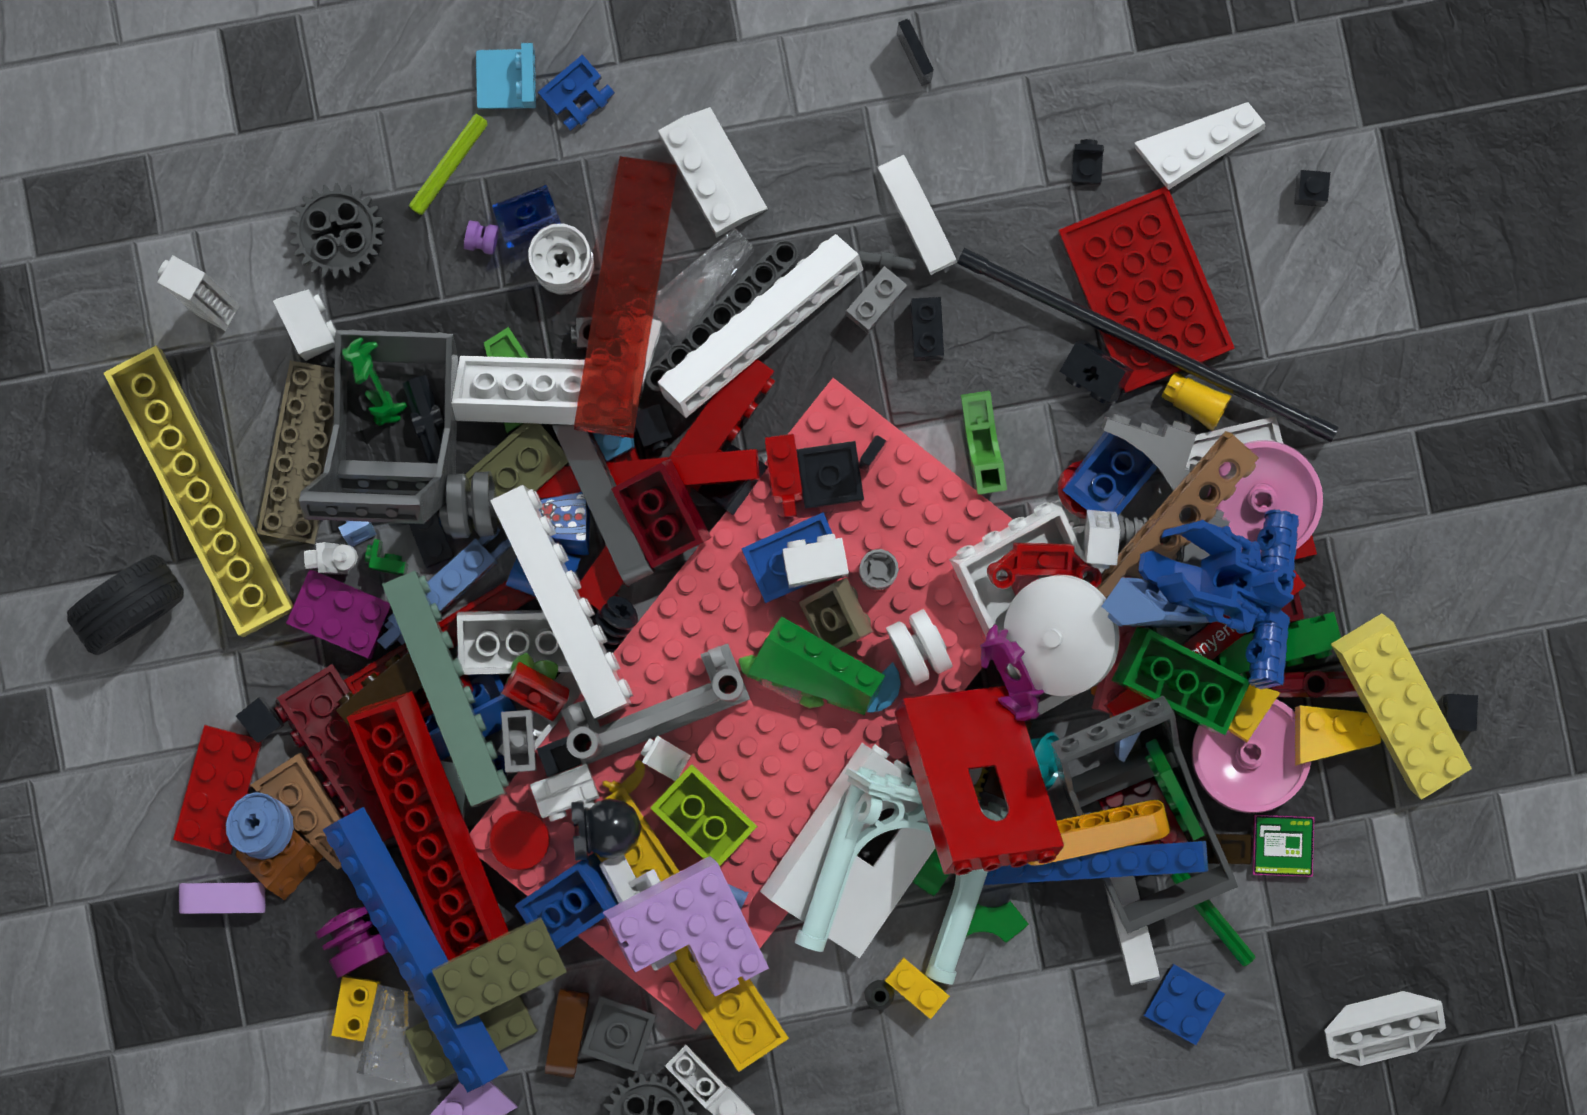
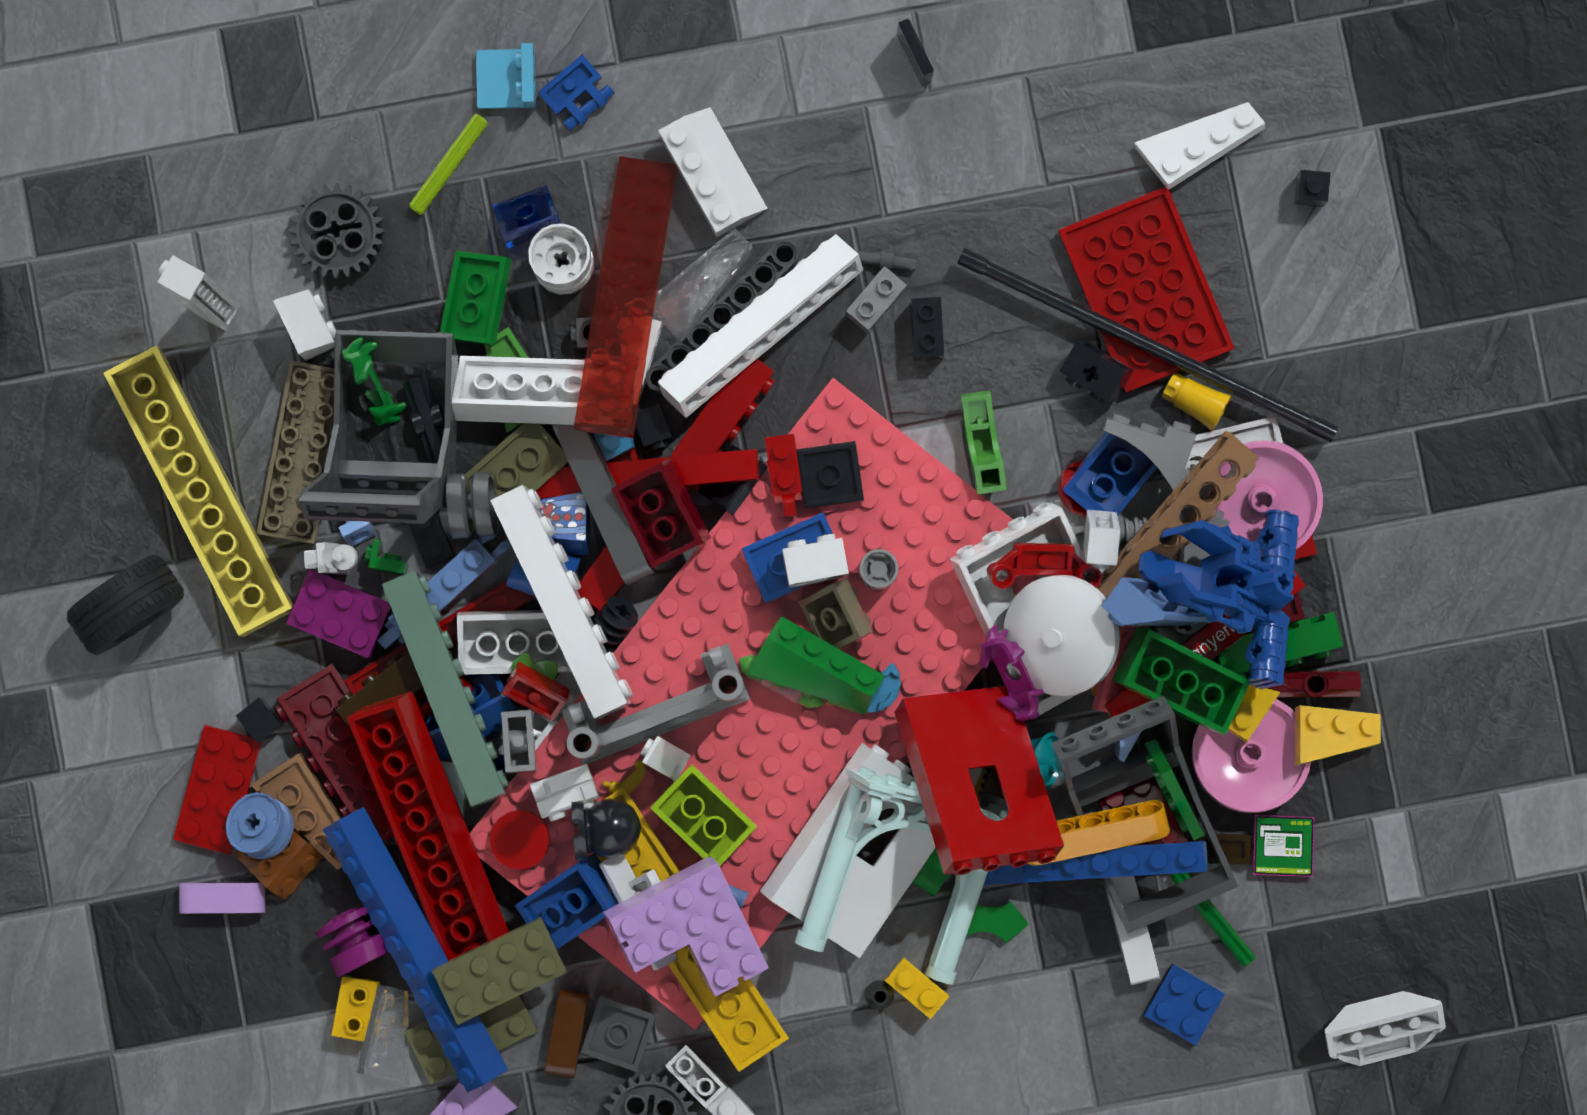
medium lavender wheel [464,220,499,255] -> none
black panel [537,736,582,777] -> none
black tile [859,435,887,474] -> none
white slope [878,155,957,275] -> none
white wheel [886,609,953,686] -> none
black bracket [1071,139,1104,185] -> none
light yellow brick [1331,613,1472,800] -> none
black panel [1443,694,1478,732] -> none
none -> green plate [440,251,512,346]

